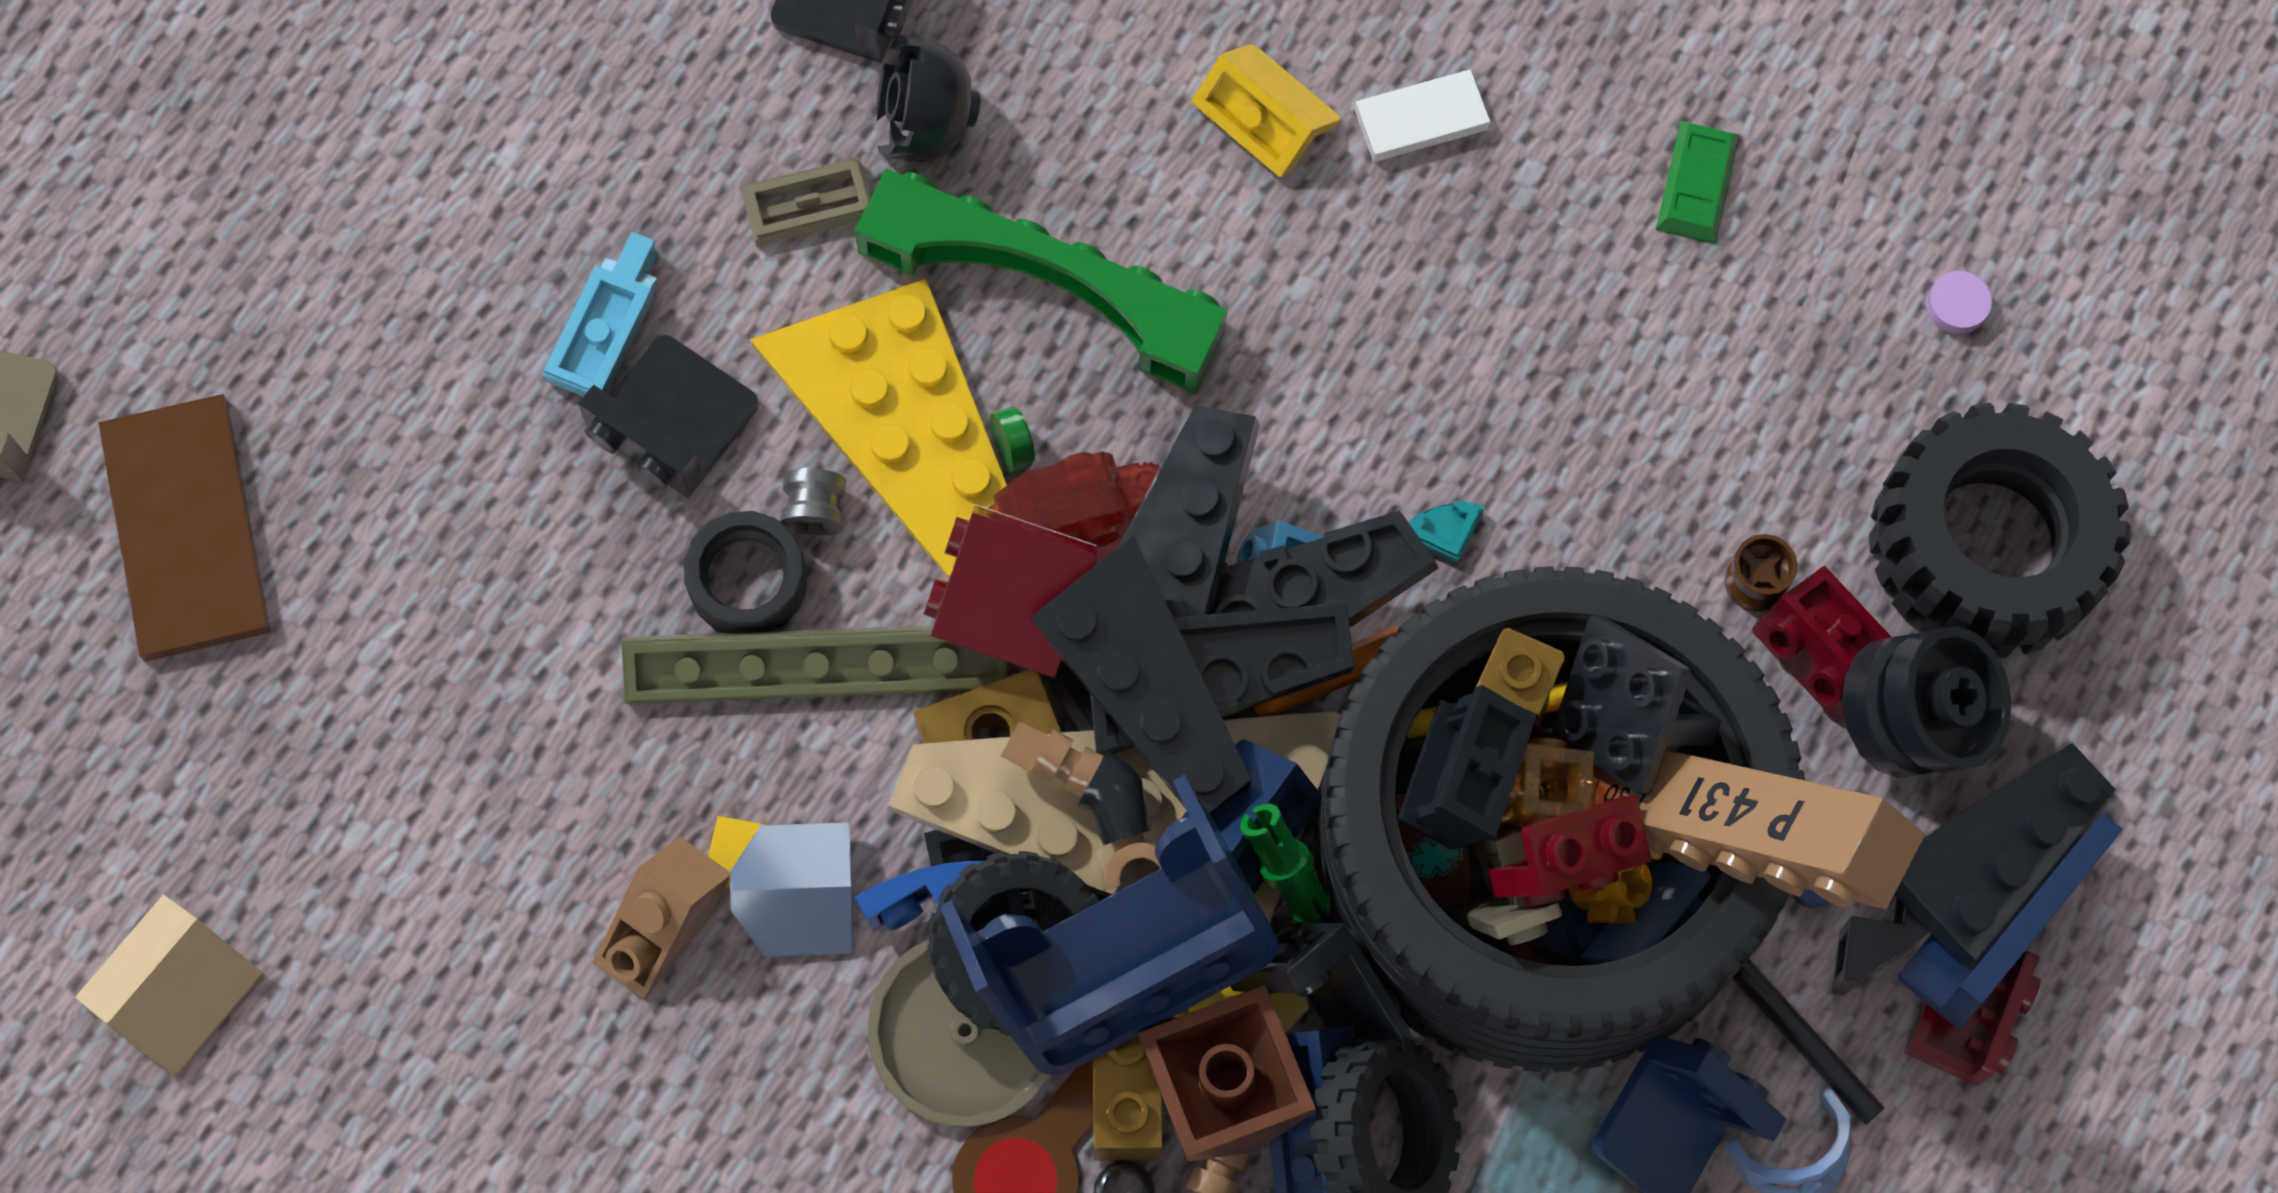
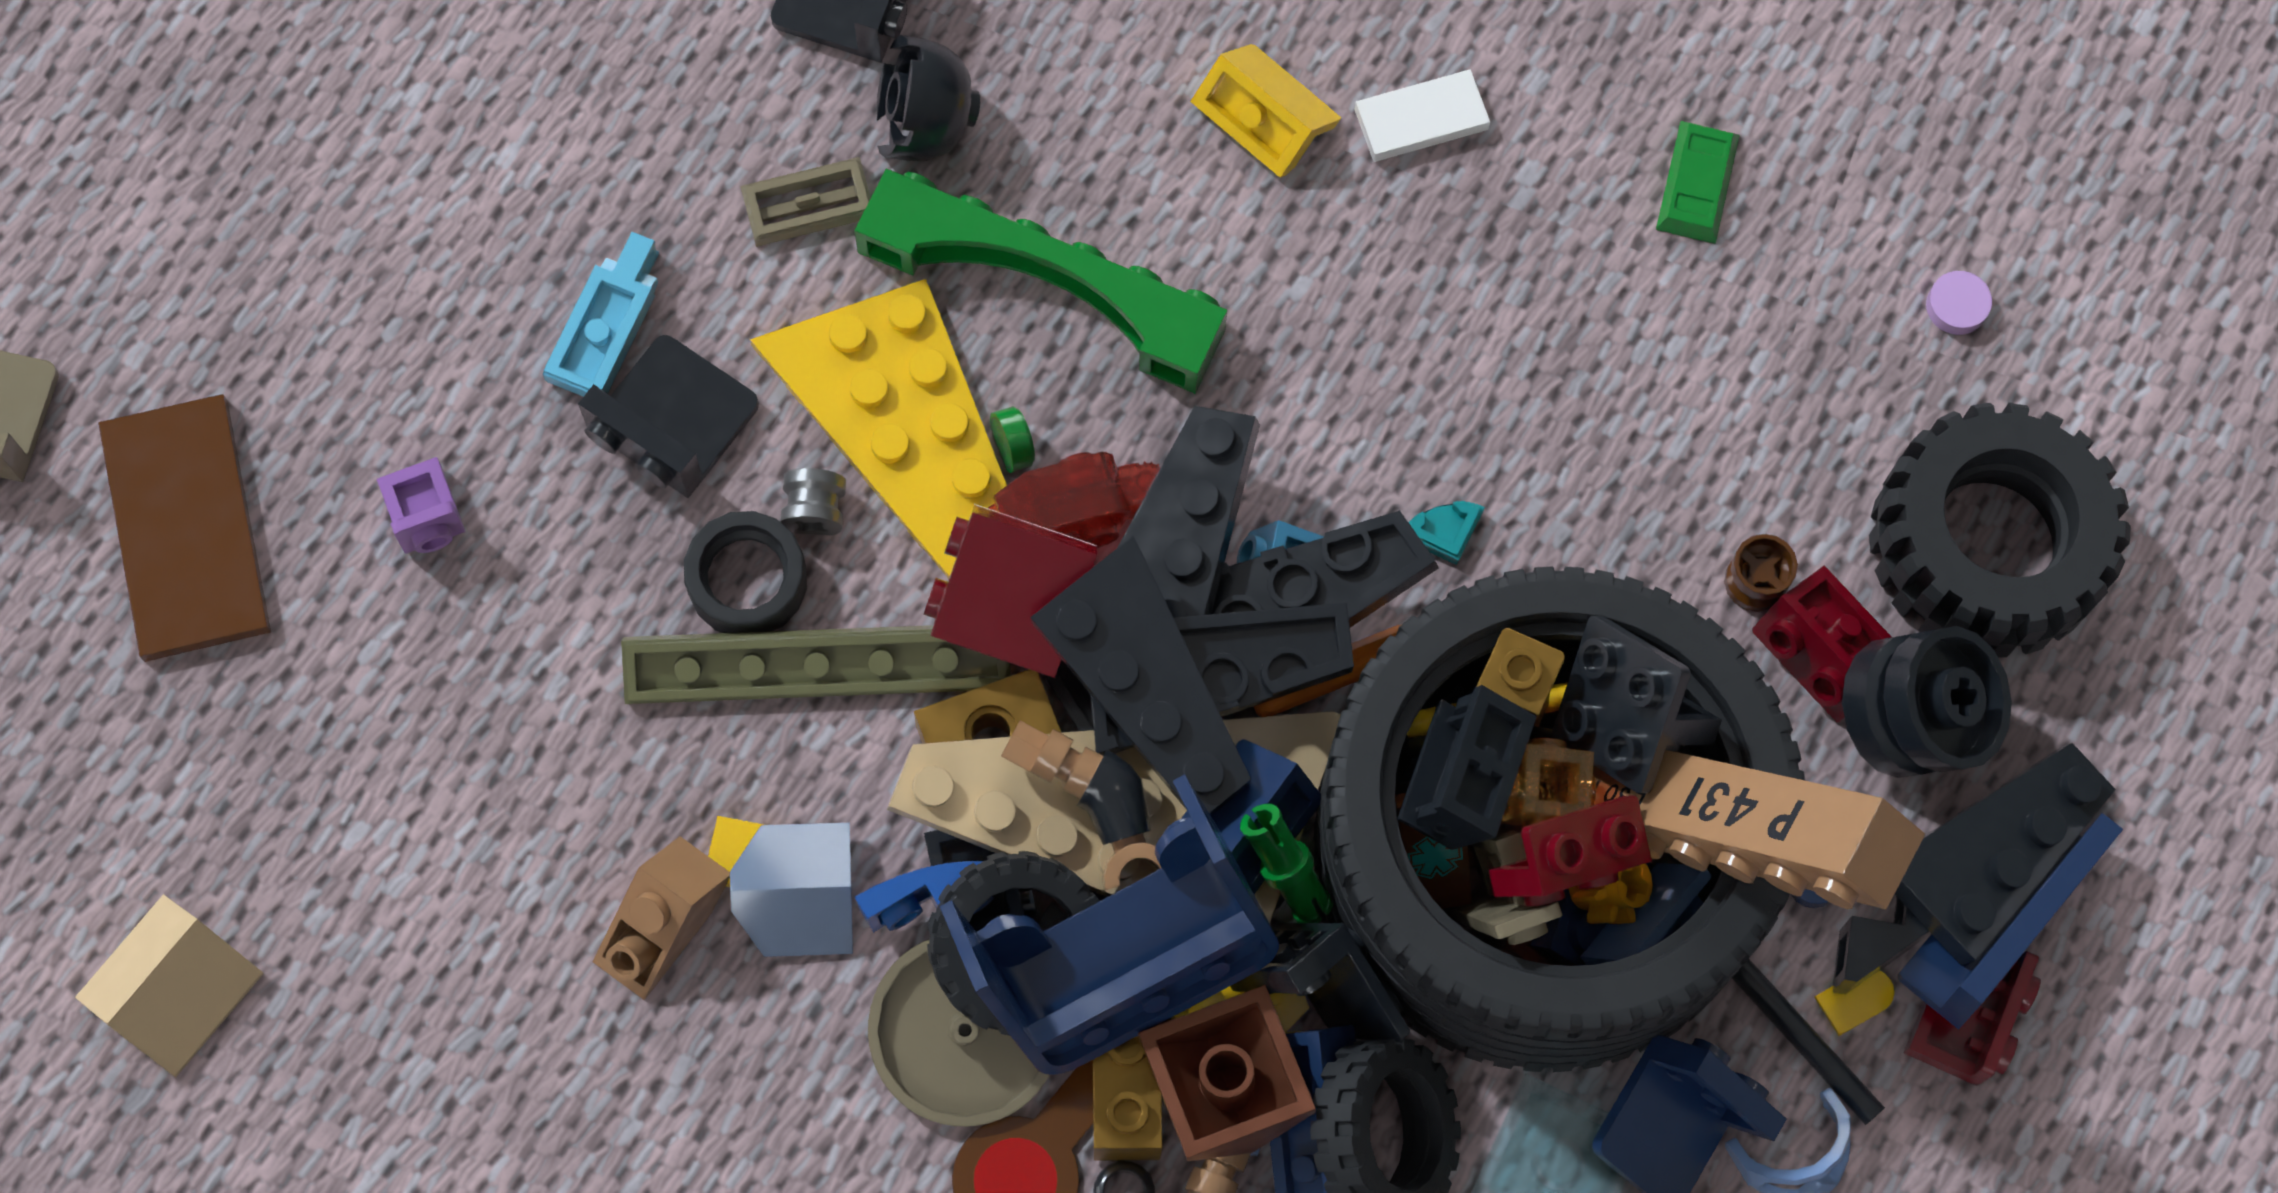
none -> medium lavender bracket [377,457,466,554]
none -> yellow piece [1814,971,1894,1036]

